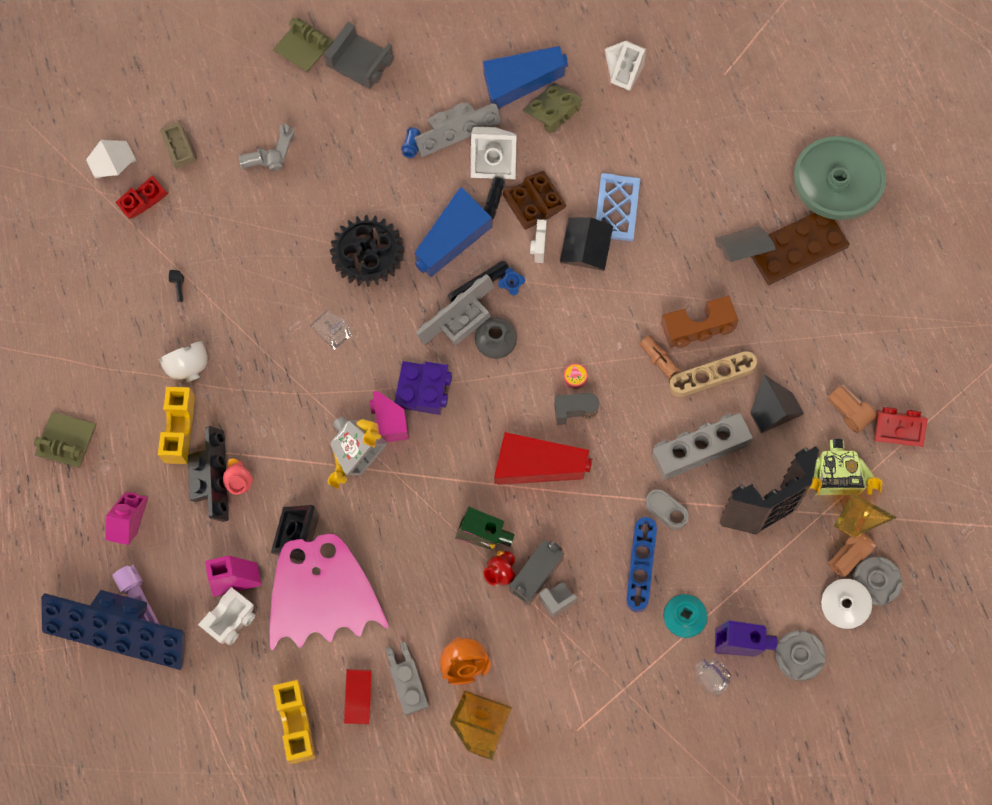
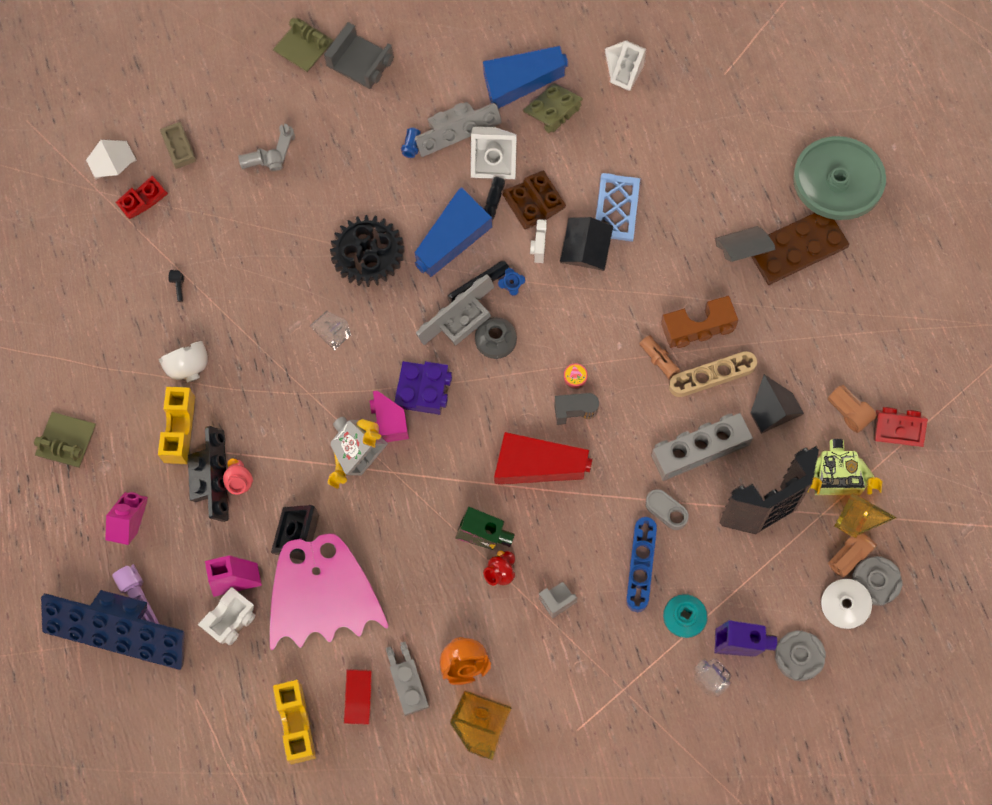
dark grey brick [509,540,564,606] -> none

